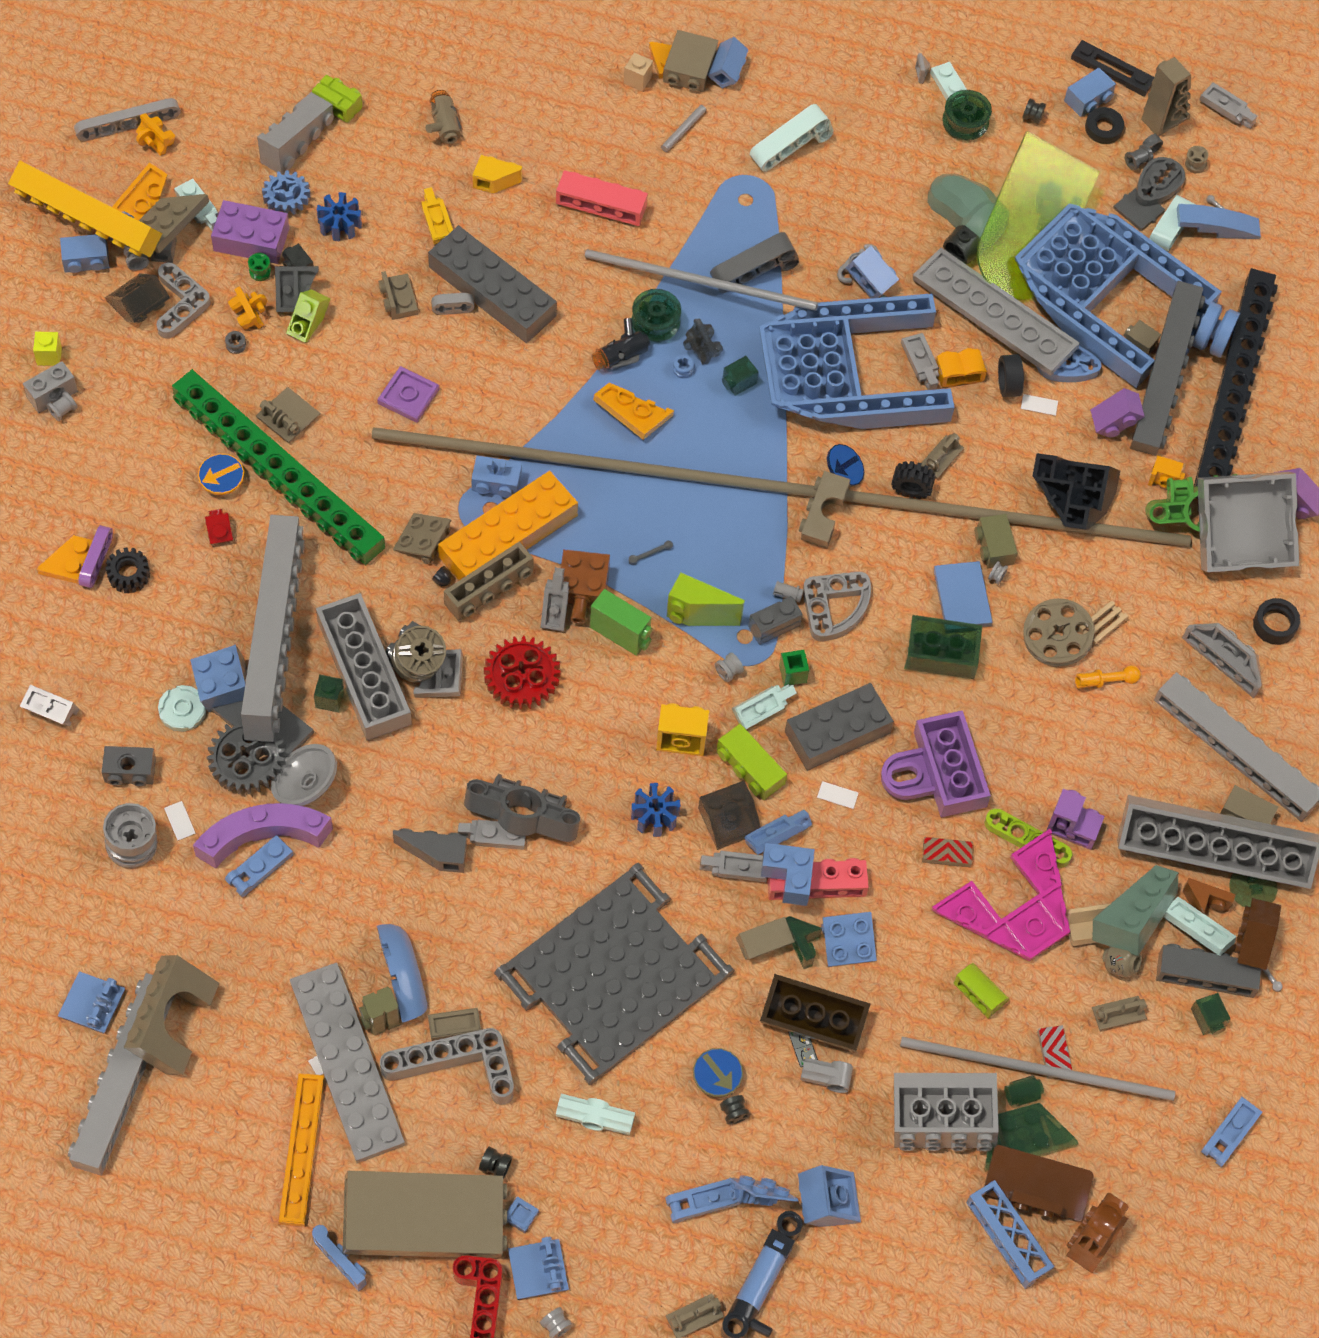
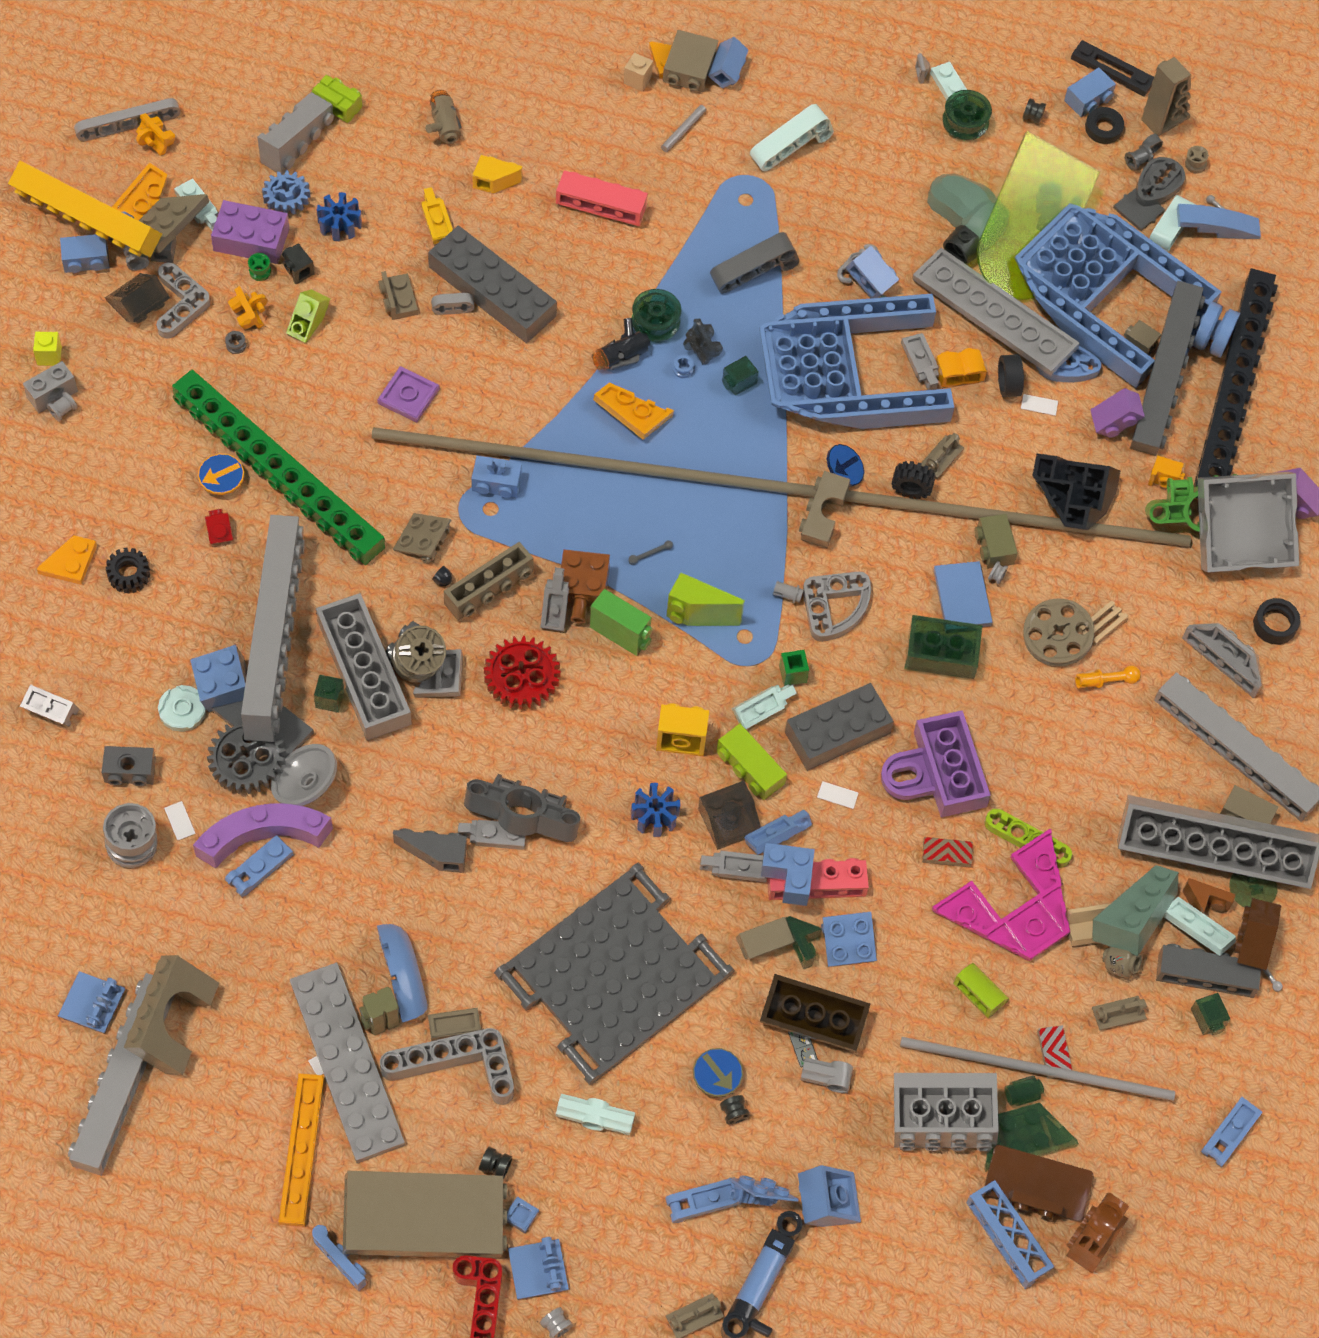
medium lavender beam [78,525,113,588] -> none
dark tan hinge [256,387,321,443] -> none
dark grey wing [275,266,319,312] -> none
light orange brick [438,470,578,580] -> none
light grey piece [585,249,818,311] -> none
light grey wheel [715,653,744,682] -> none
dark grey brick [748,596,803,645] -> none
medium lavender brick [1046,789,1105,850] -> none
light grey hinge [1199,82,1257,129] -> none

